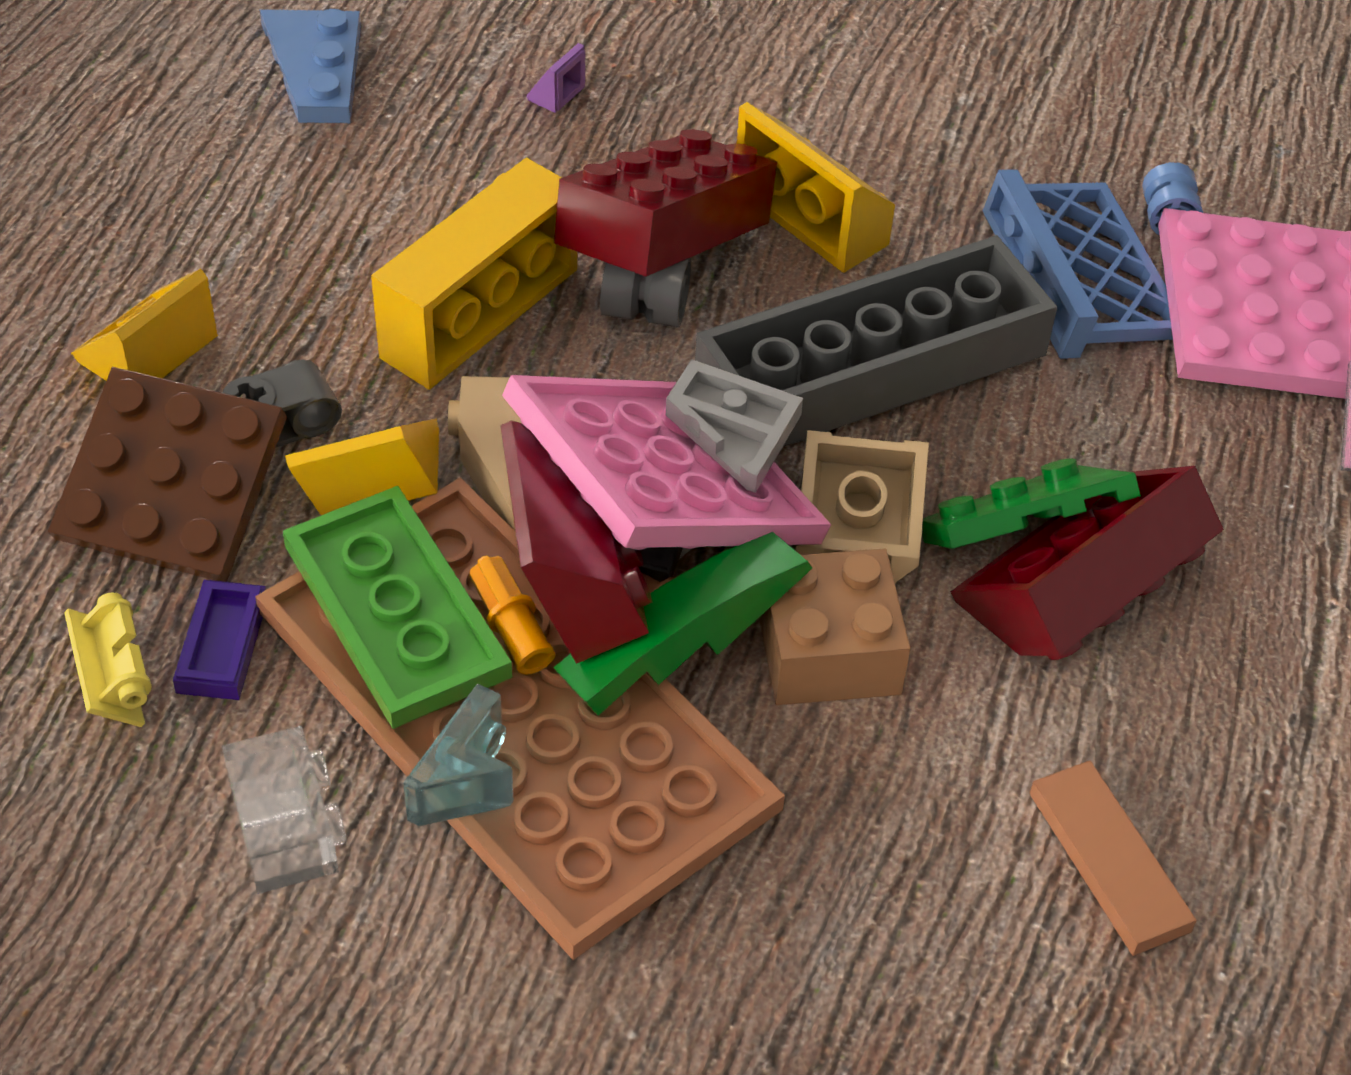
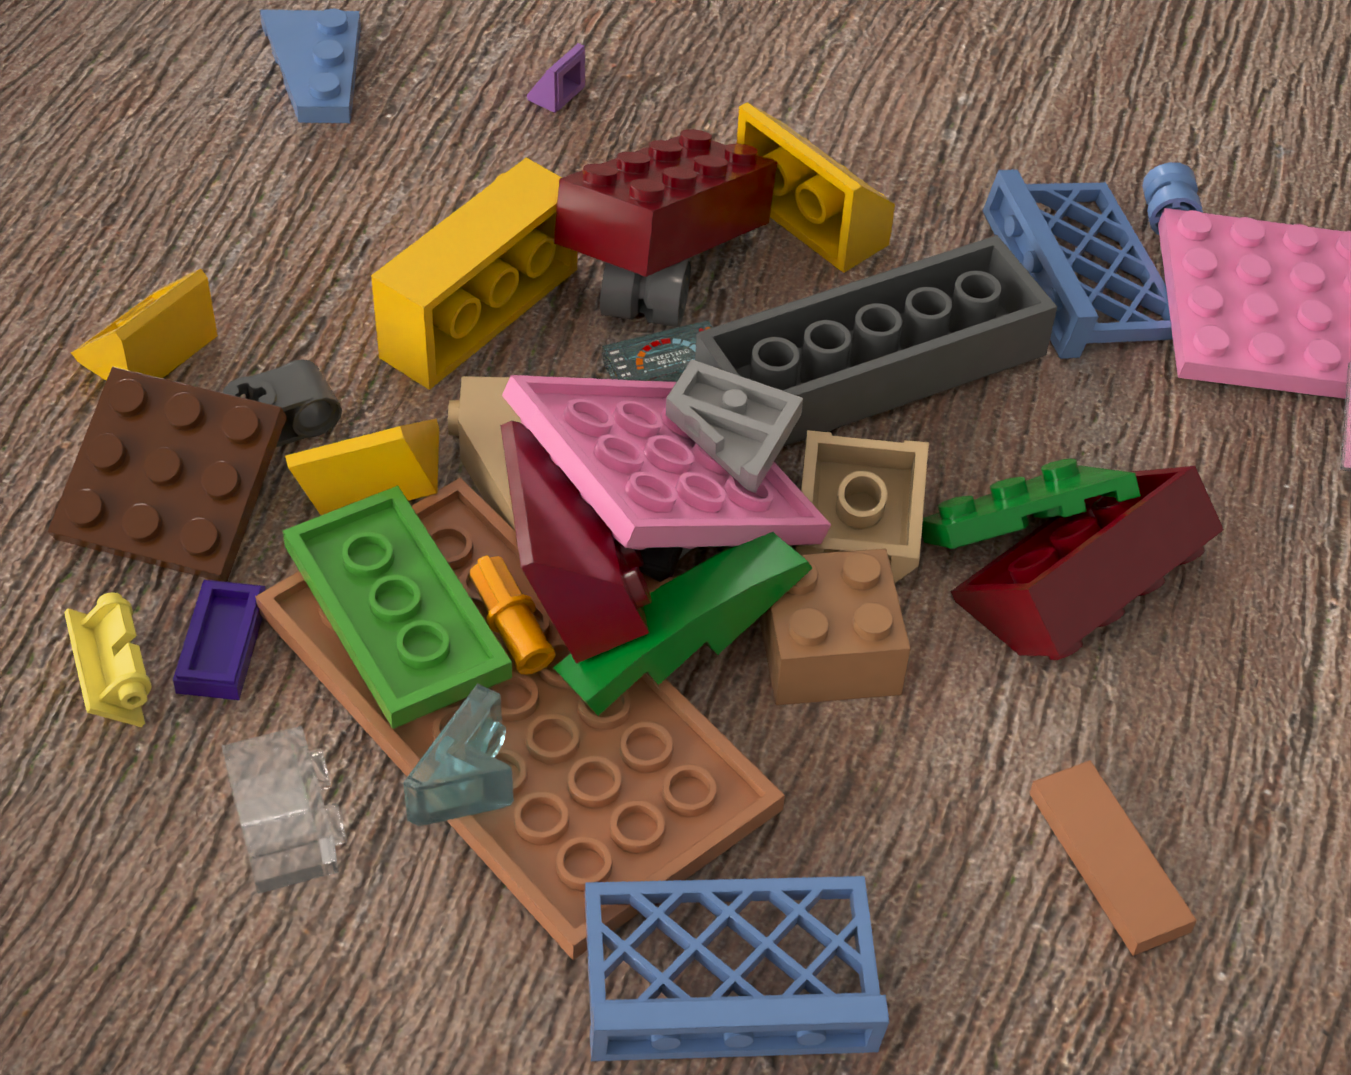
none -> medium blue fence [585,876,889,1061]
none -> clear light blue tile [602,320,713,382]

